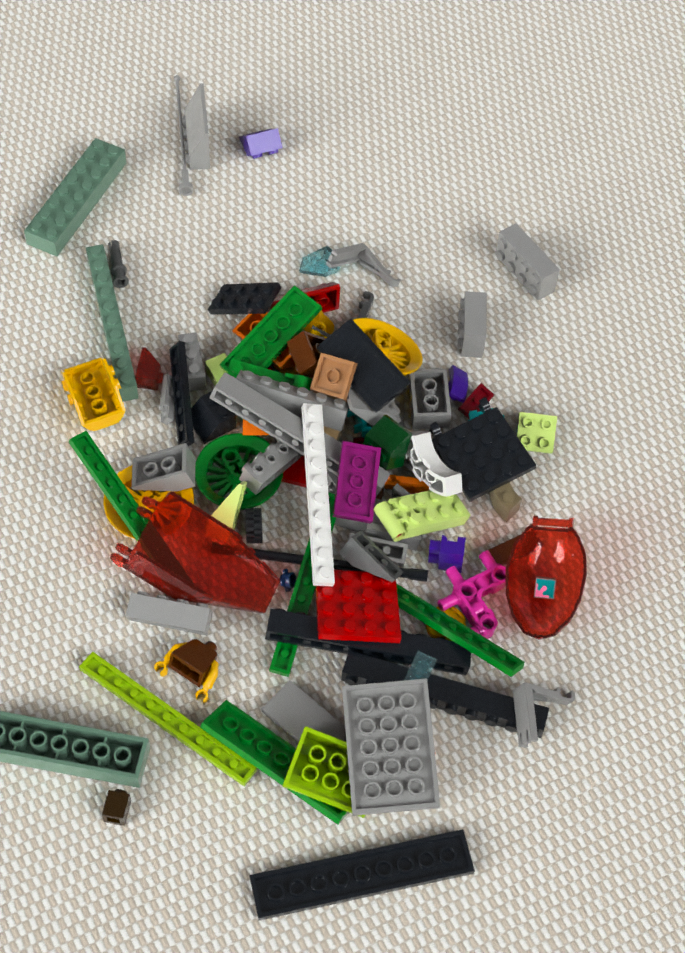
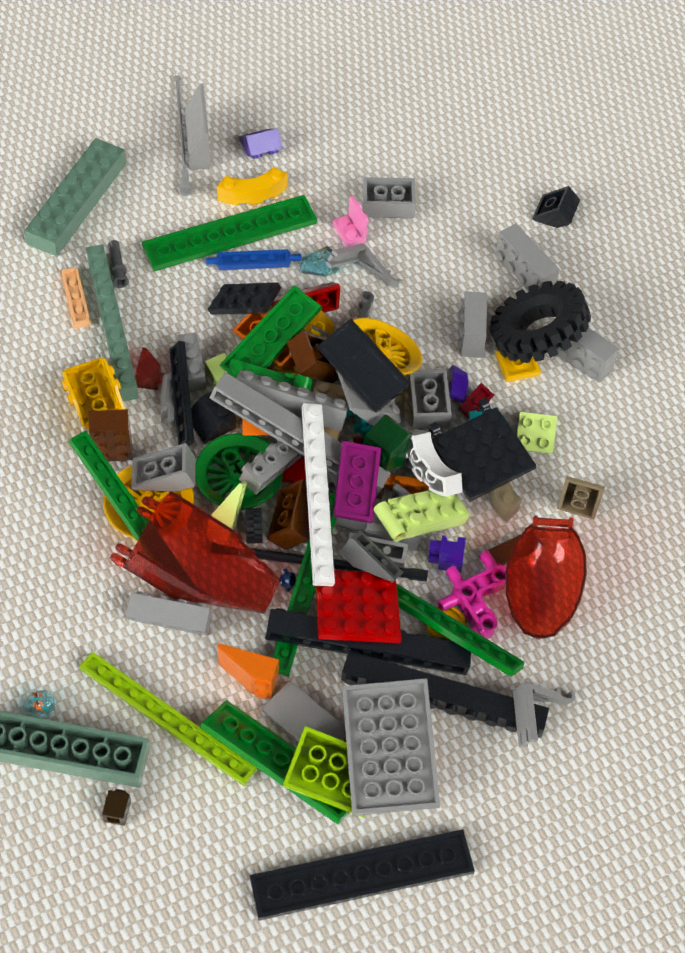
reddish brown torso [154,639,219,704] -> none
medium nougat plate [310,353,357,400] -> none
clear light blue plate [404,651,437,681] -> none
tile [534,576,556,599] -> none
none -> clear light blue head [24,690,55,718]
none -> light nougat tile [60,267,92,329]
none -> reddish brown brick [89,409,133,462]
none -> green plate [142,195,317,272]
none -> blue plate [206,249,301,270]
none -> yellow brick [217,167,288,205]
none -> orange slope [218,643,279,699]
none -> reddish brown brick [267,479,310,550]
none -> bright pink bracket [333,196,369,247]
none -> light grey brick [362,177,416,218]
none -> black tyre [489,281,591,363]
none -> yellow tile [495,350,541,382]
none -> black slope [532,186,580,228]
none -> light grey brick [557,327,619,383]
none -> dark tan slope [557,476,605,520]

